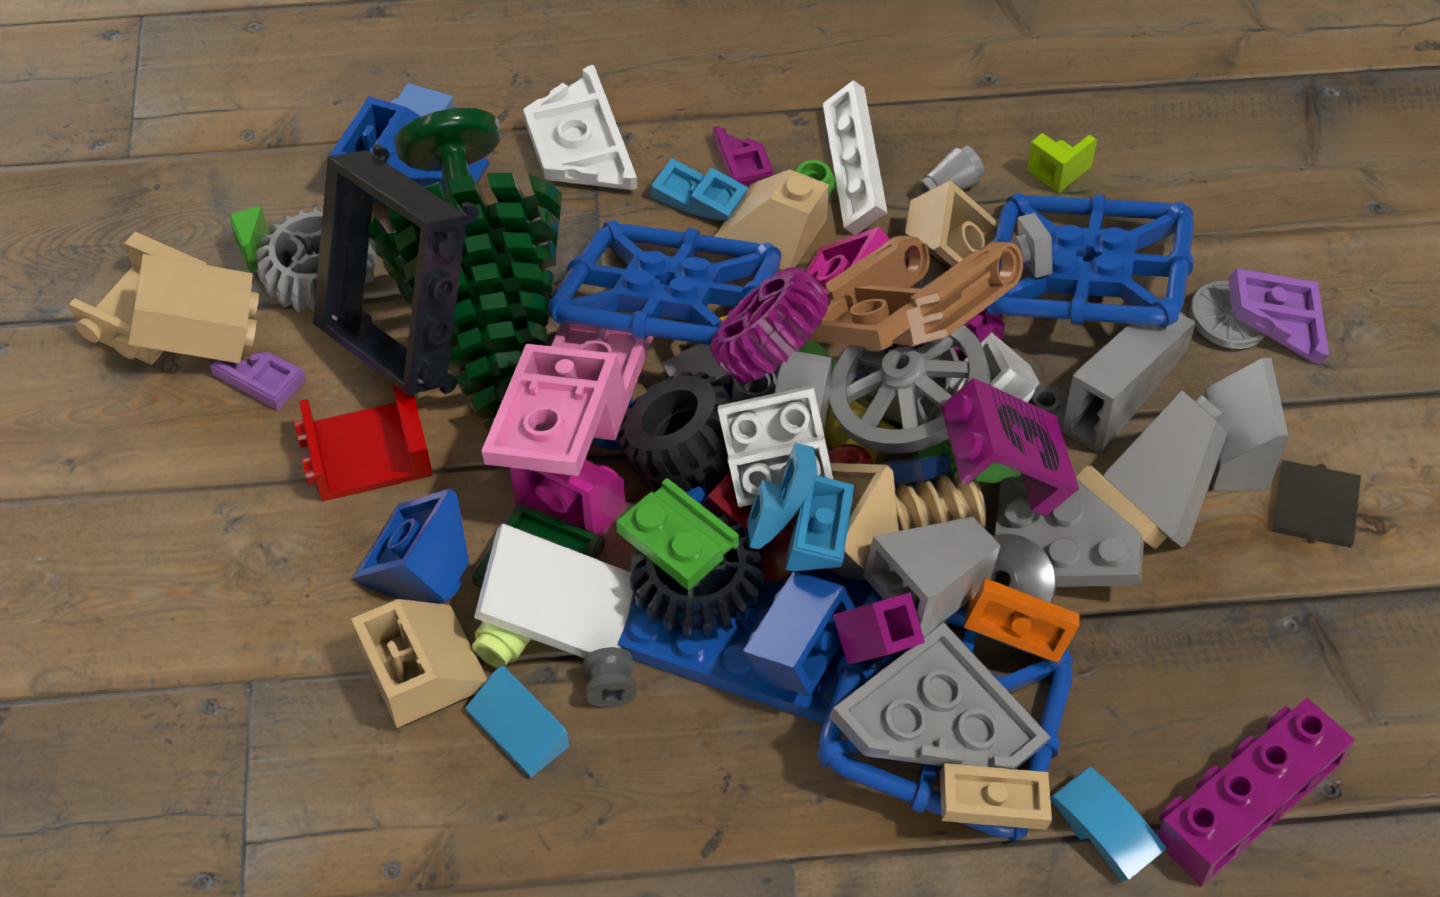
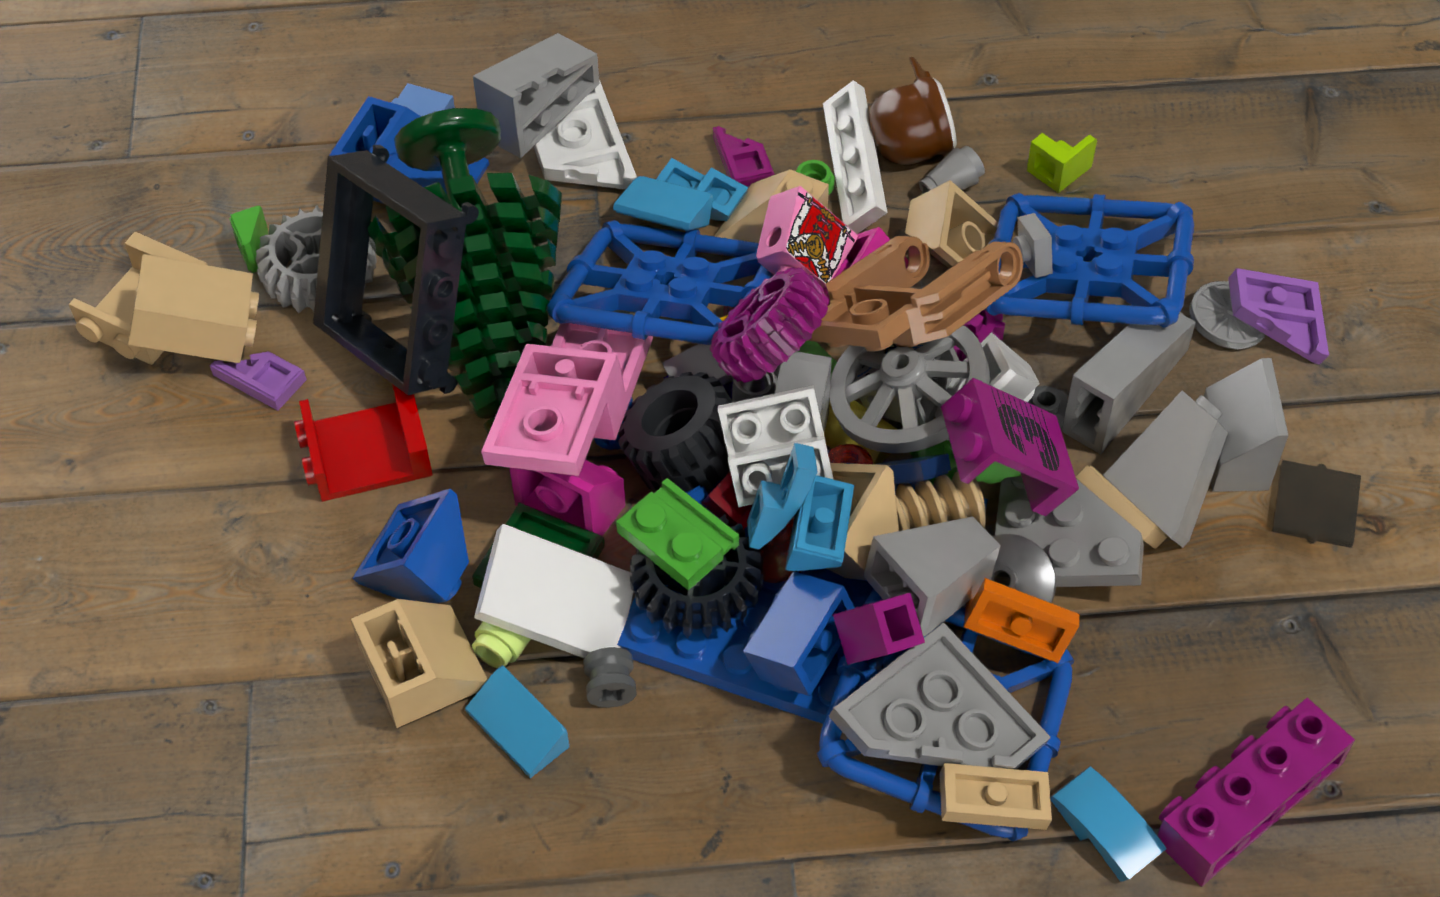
none -> light grey wedge [473,33,600,158]
none -> dark azure slope [613,176,713,231]
none -> torso [756,186,858,288]
none -> reddish brown piece [868,57,957,166]

